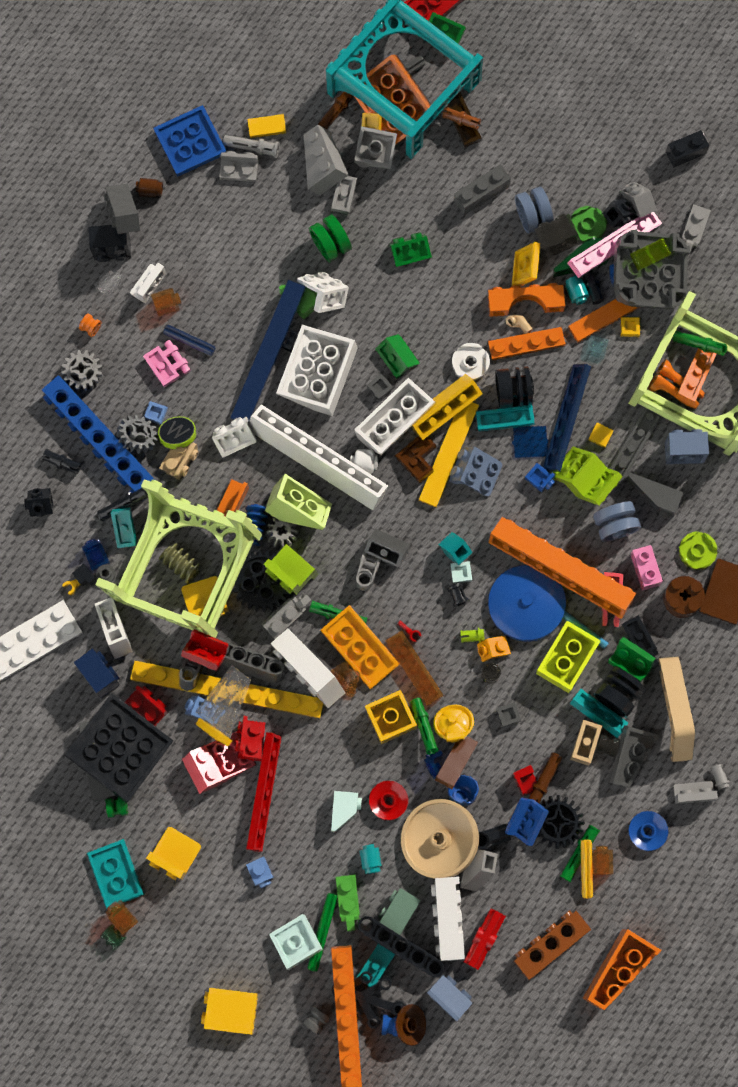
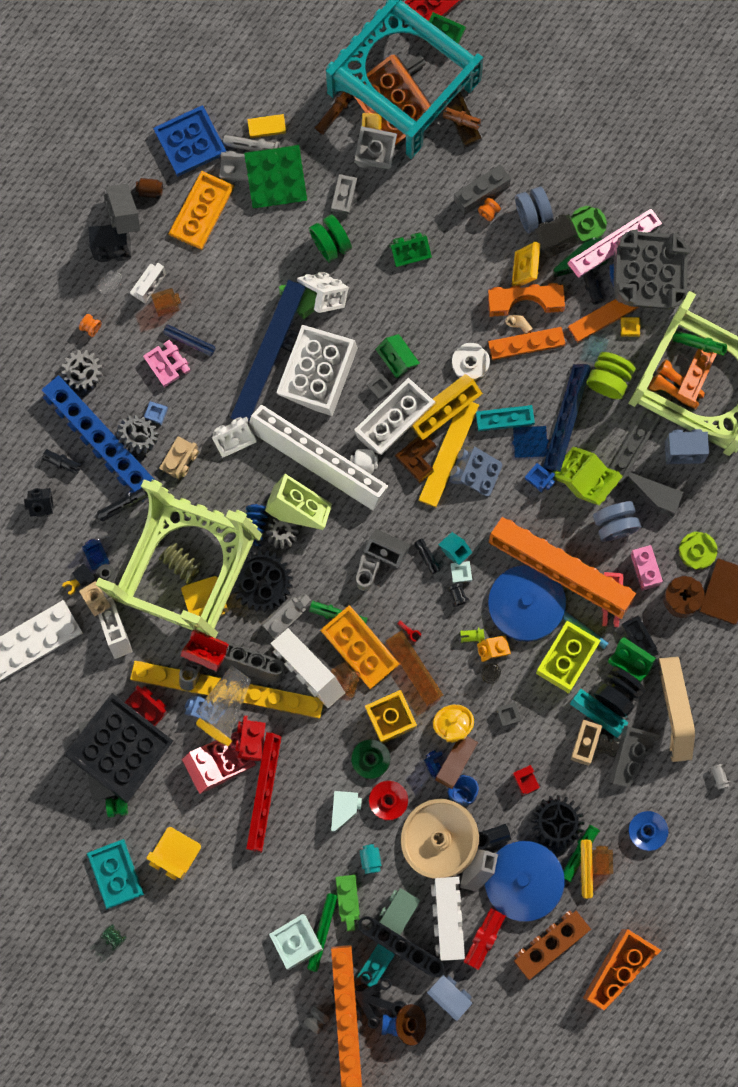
dark blue brick [74,648,120,699] -> none
clear orange brick [105,900,138,935] -> none
teal plate [111,508,137,548] -> none
tile [158,417,196,449] -> none
yellow brick [201,988,258,1035] -> none
orange panel [217,479,249,517] -> none
medium blue bracket [246,857,274,888] -> none
lime bracket [263,544,319,595] -> none
light grey wedge [304,124,348,195] -> none
green pin [410,698,439,755] -> none
black wheel [495,366,534,409] -> none
blue bracket [505,798,549,846] -> none
reddish brown pin [528,752,563,803] -> none
teal brick [565,276,589,305] -> none
yellow tile [588,423,614,448] -> none
black brick [602,198,636,228] -> none
light grey slope [620,182,657,218] -> none
clear neon green tile [630,238,672,271] -> none
black brick [666,130,710,168] -> none
light grey bracket [673,781,718,804] -> none
light grey hinge [682,204,711,256] -> none
none -> tan brick [79,581,111,617]
none -> light orange tile [168,171,235,250]
none -> green plate [244,145,307,209]
none -> dark green dish [351,739,390,779]
none -> black axle [414,538,440,574]
none -> orange wheel [478,198,501,221]
none -> blue dish [485,841,565,922]
none -> lime wheel [586,352,636,400]

